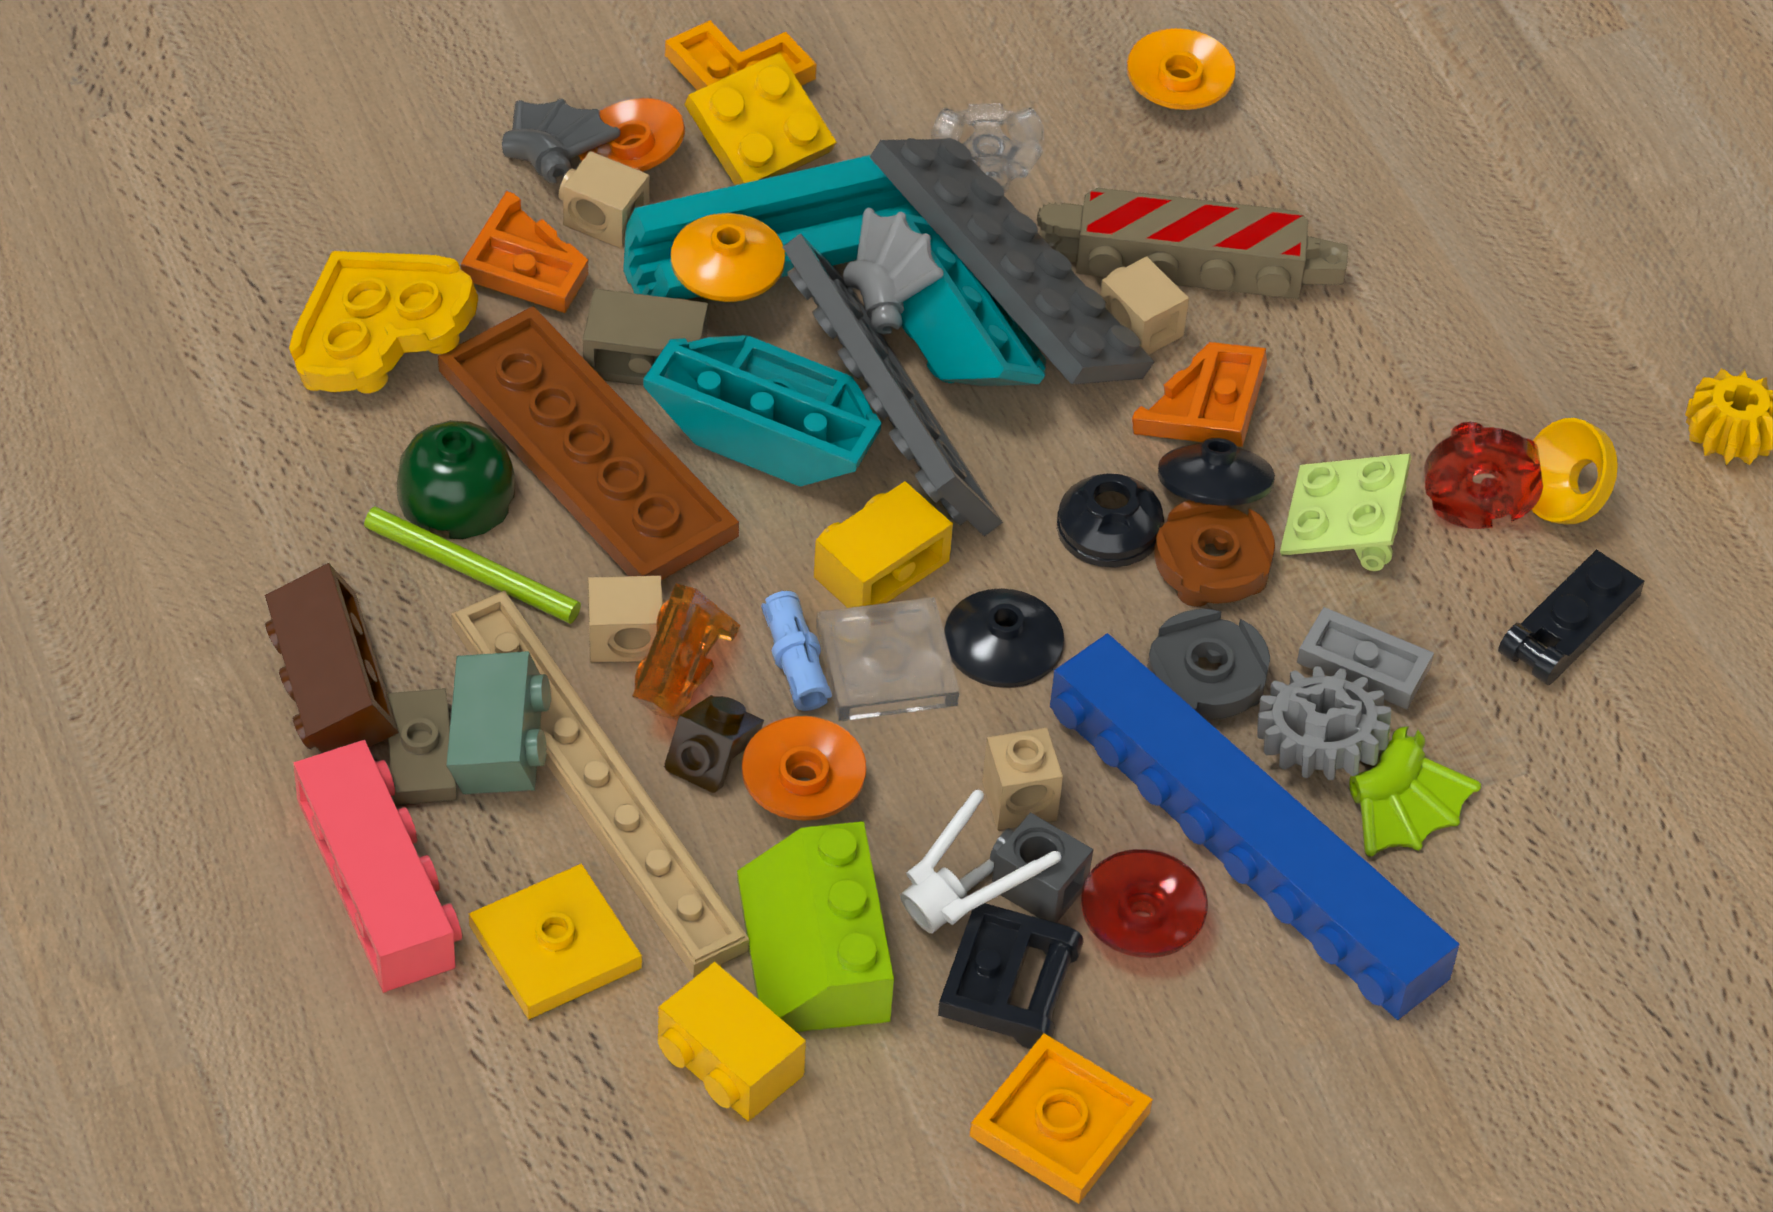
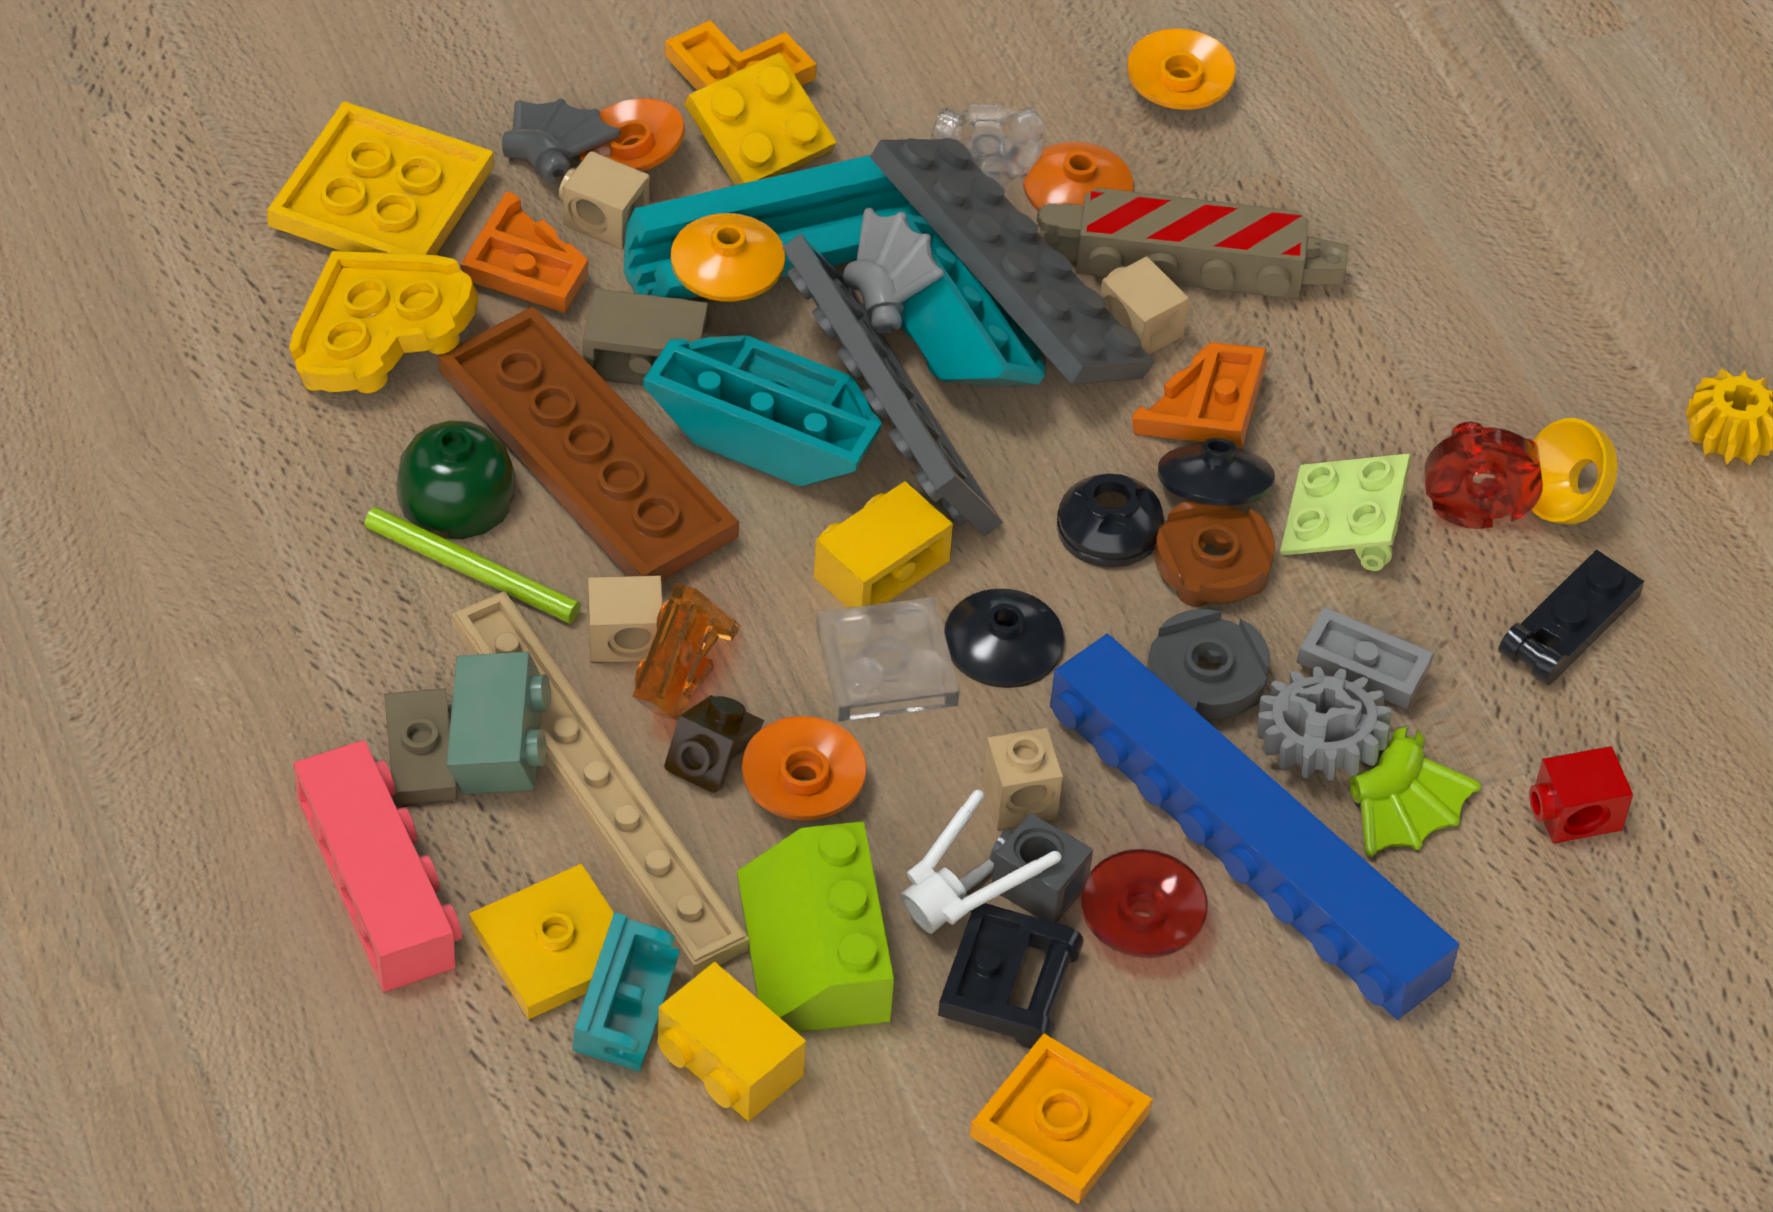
reddish brown brick [265,563,399,753] -> none
light blue pin [761,591,832,711] -> none
none -> yellow plate [267,101,494,255]
none -> teal hinge [572,912,680,1072]
none -> orange dish [1023,141,1133,212]
none -> red brick [1529,746,1633,844]

